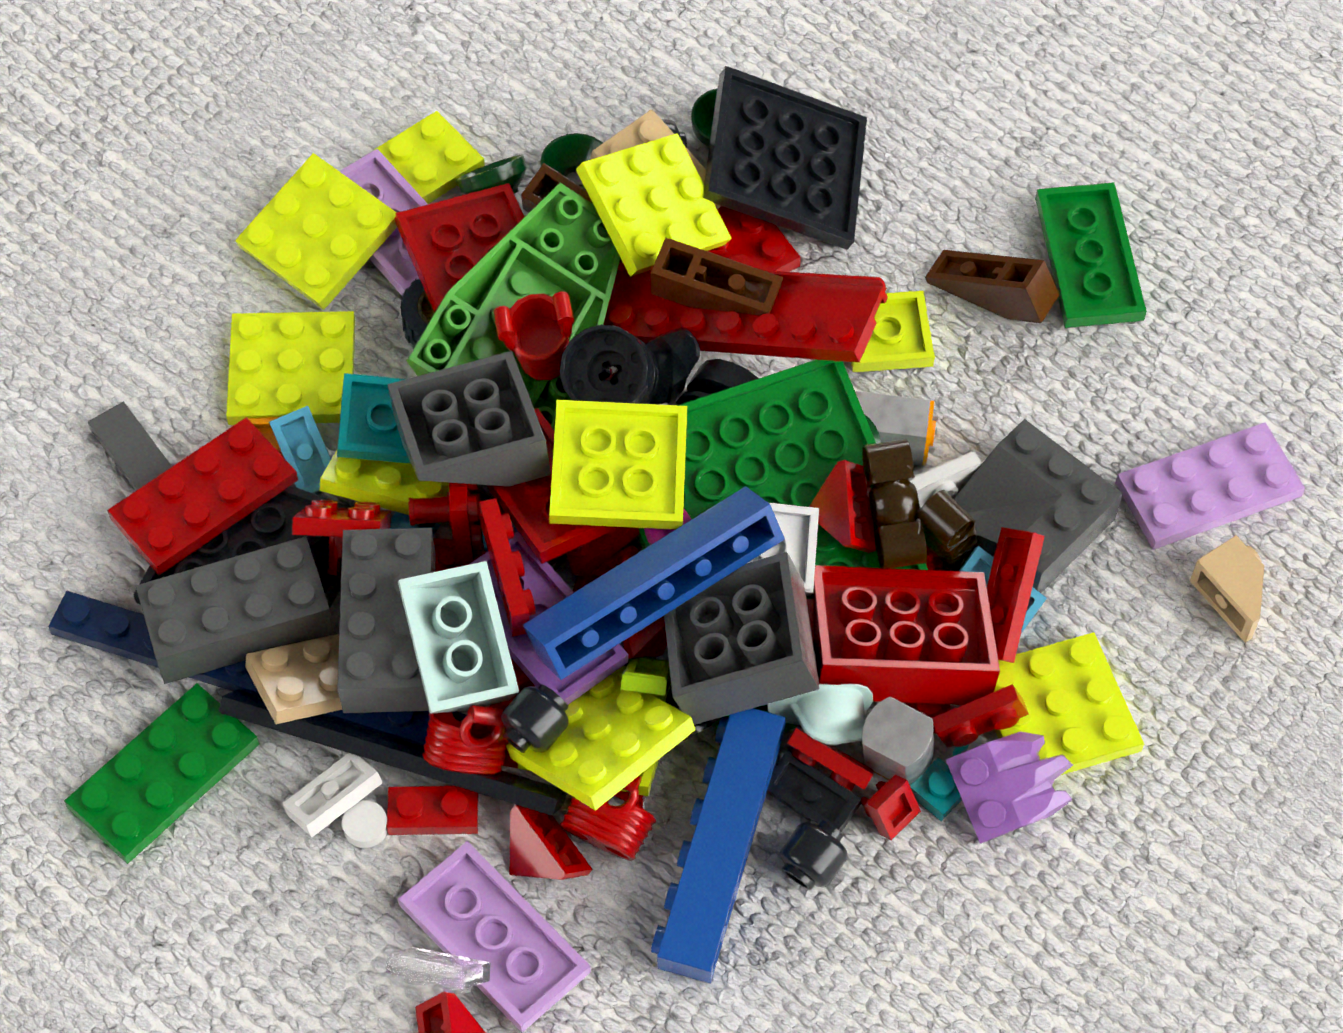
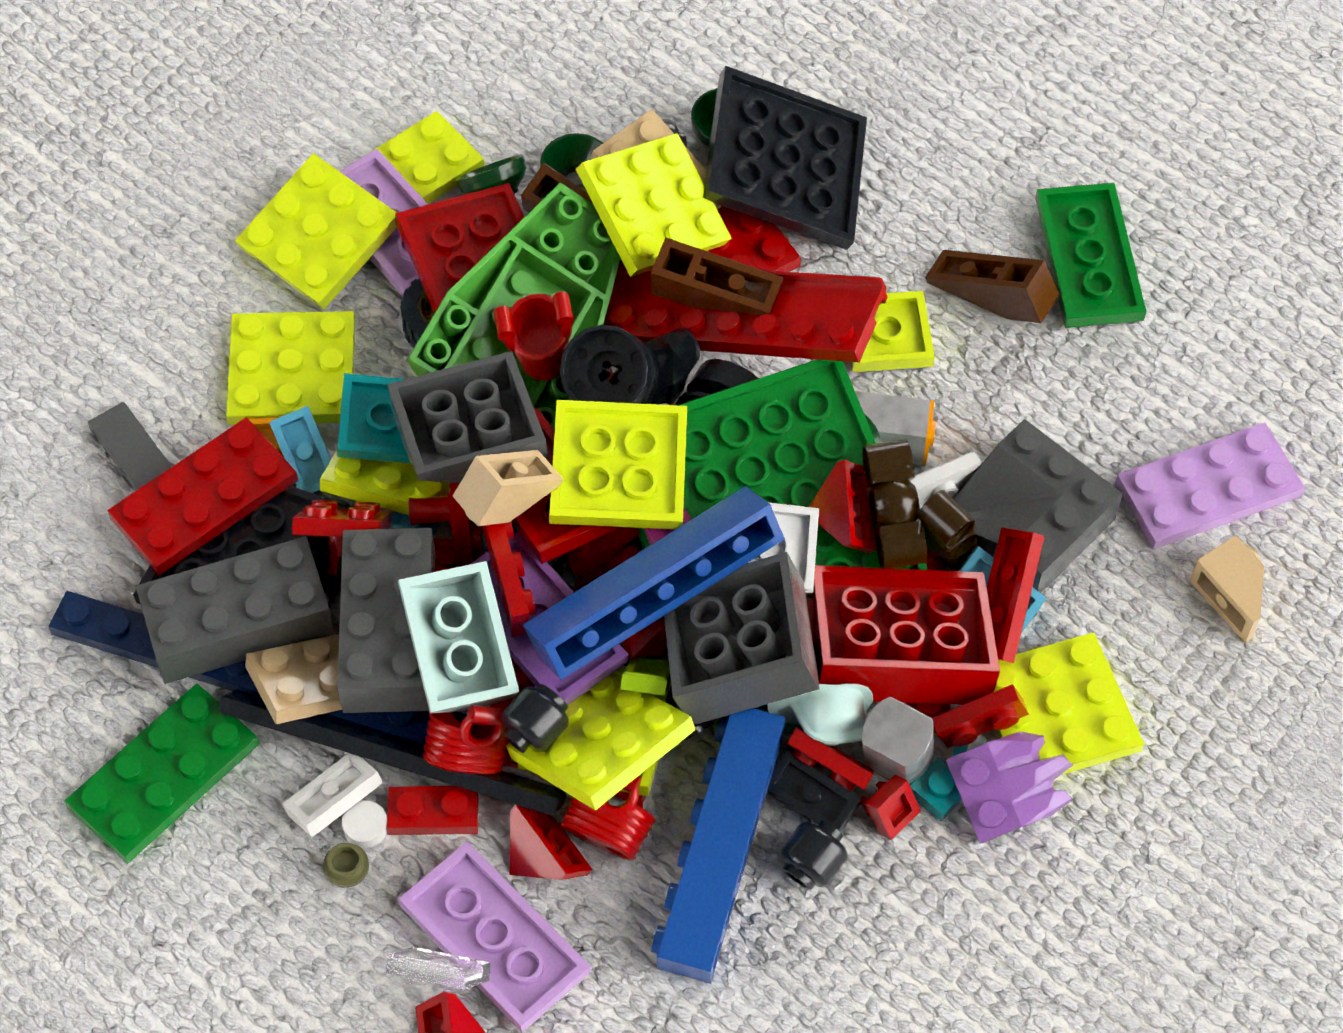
none -> olive plate [323,843,369,888]
none -> tan slope [453,450,563,526]

